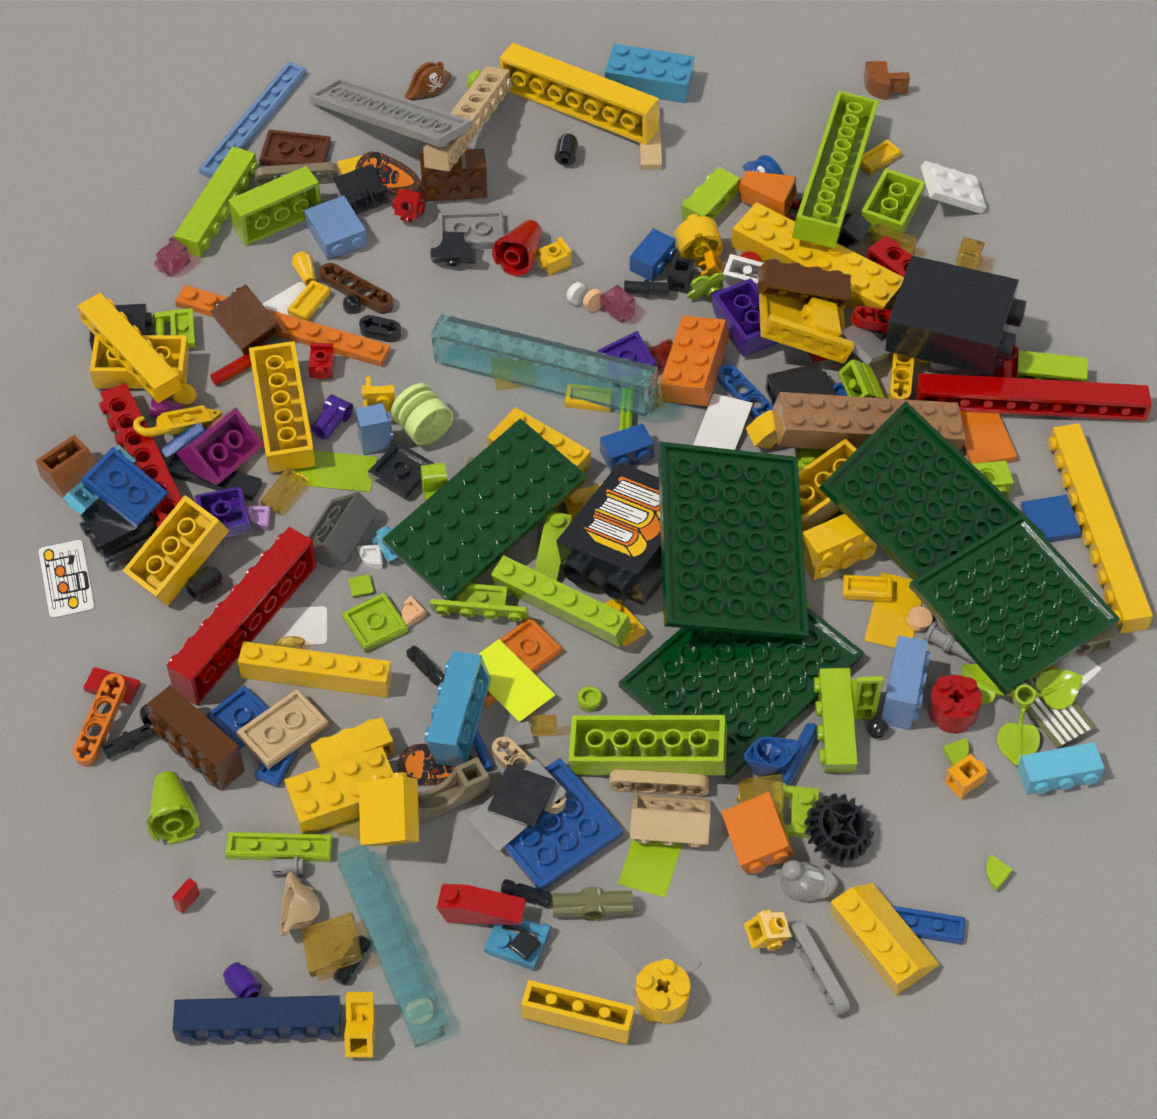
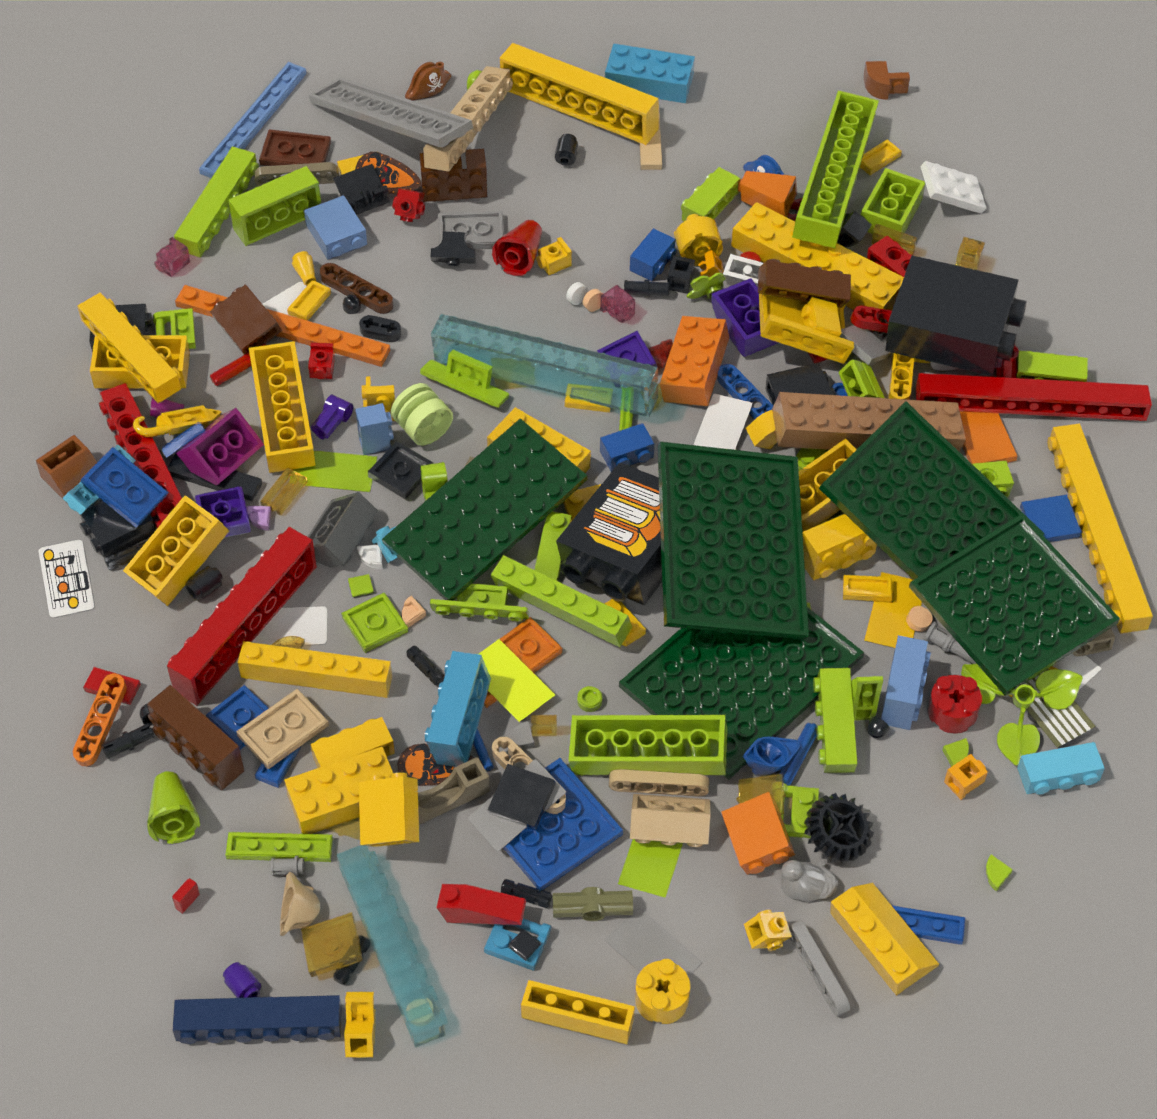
yellow tile [172,383,197,407] -> none
none -> lime bracket [420,350,509,408]

